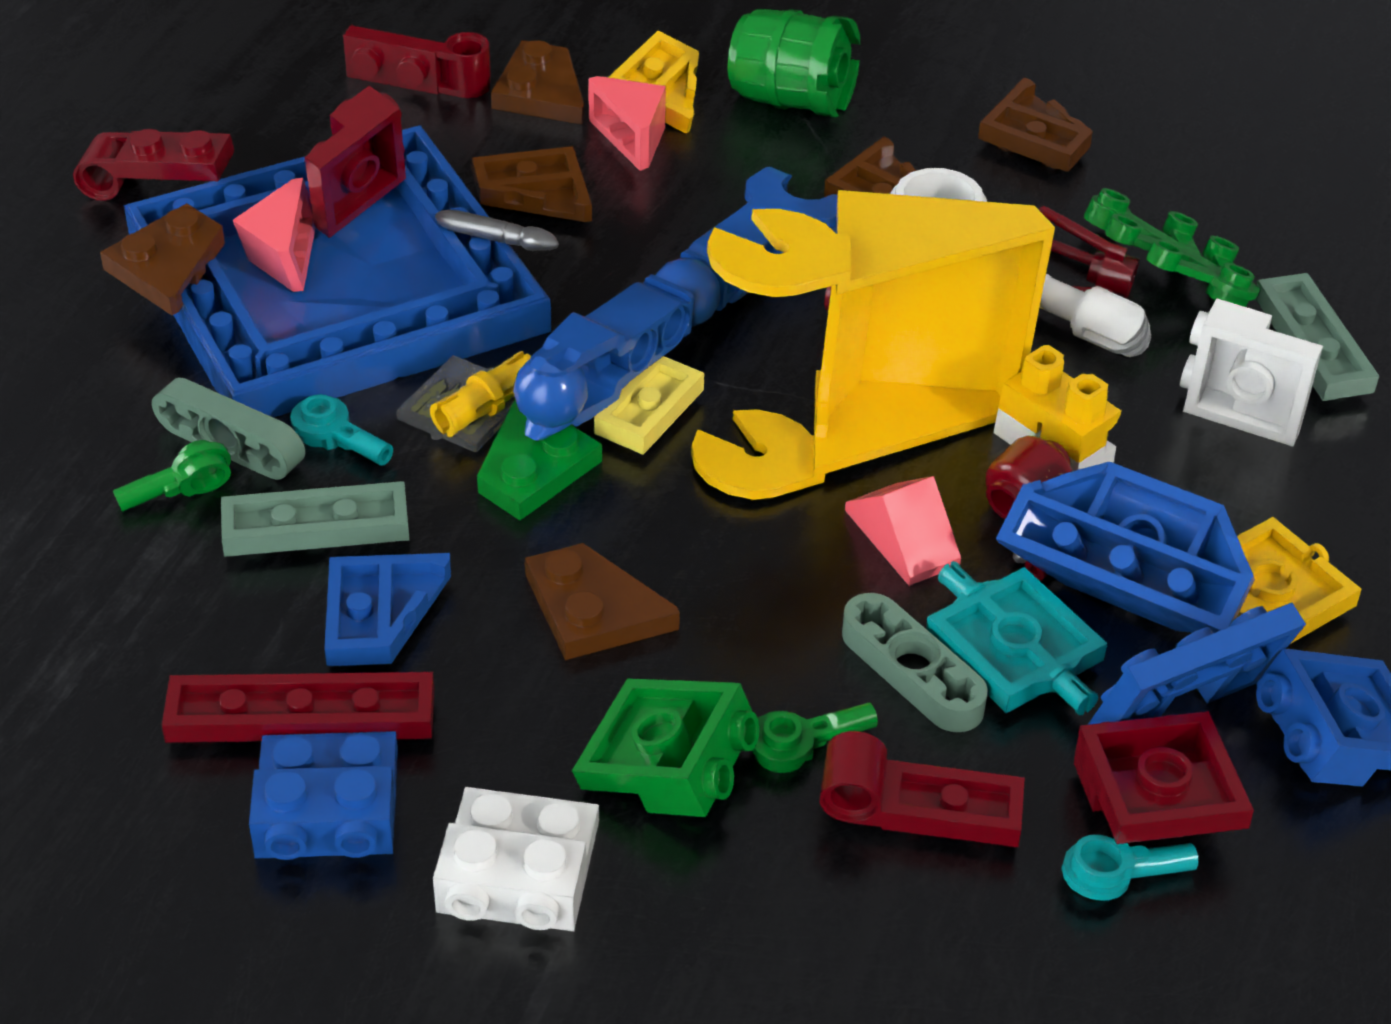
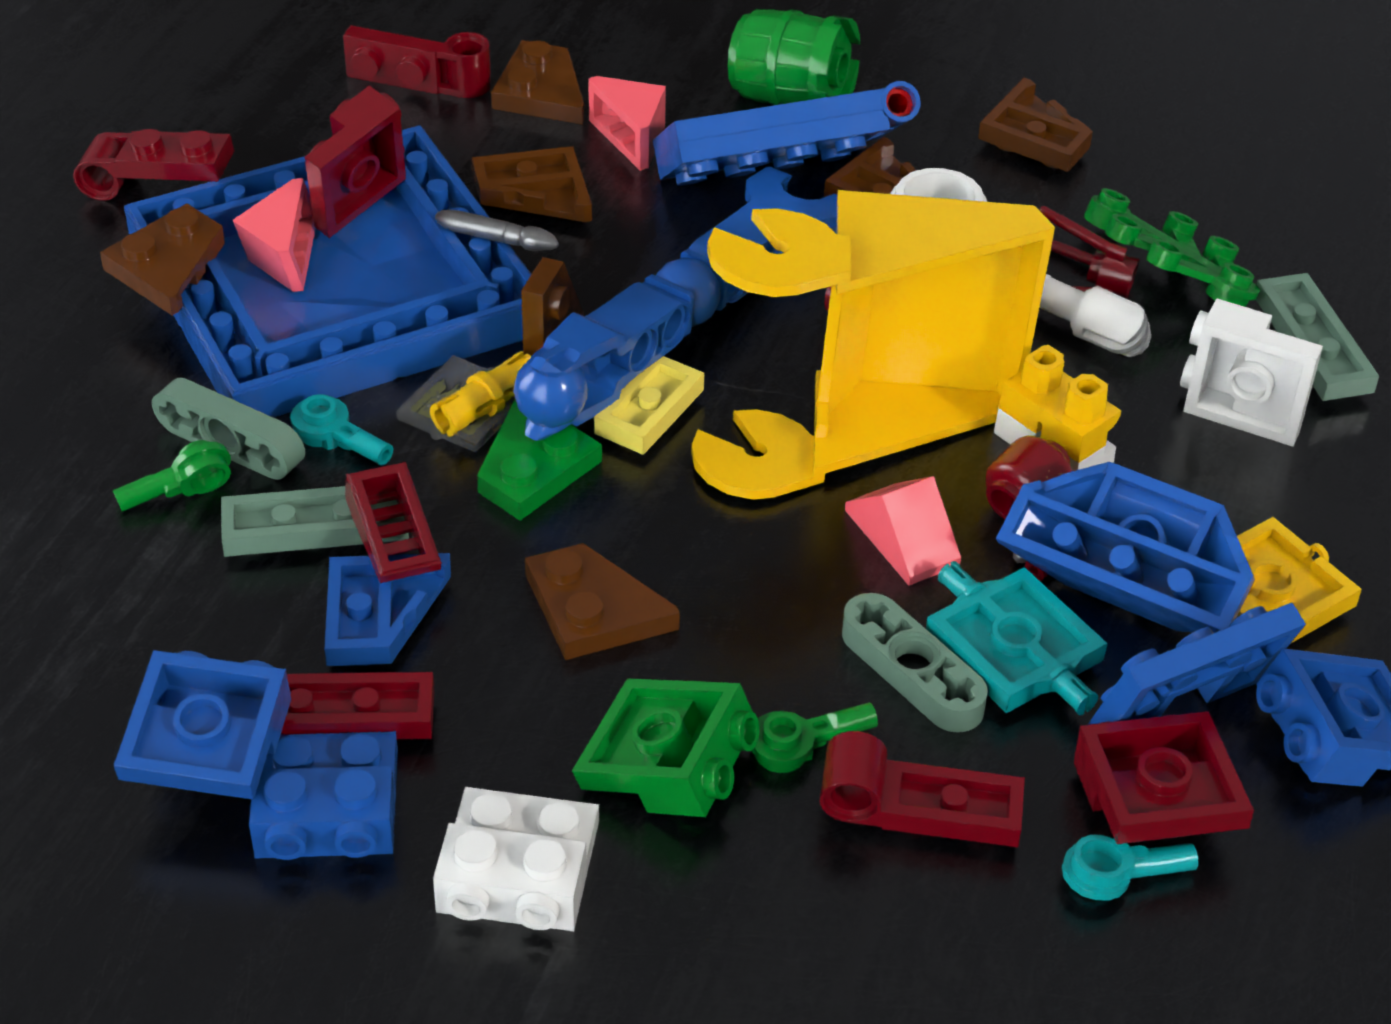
yellow wing [608,31,699,134] -> none
none -> blue plate [114,650,292,800]
none -> dark red slope [345,462,441,583]
none -> reddish brown wing [521,257,584,356]
none -> blue hinge [652,81,920,186]

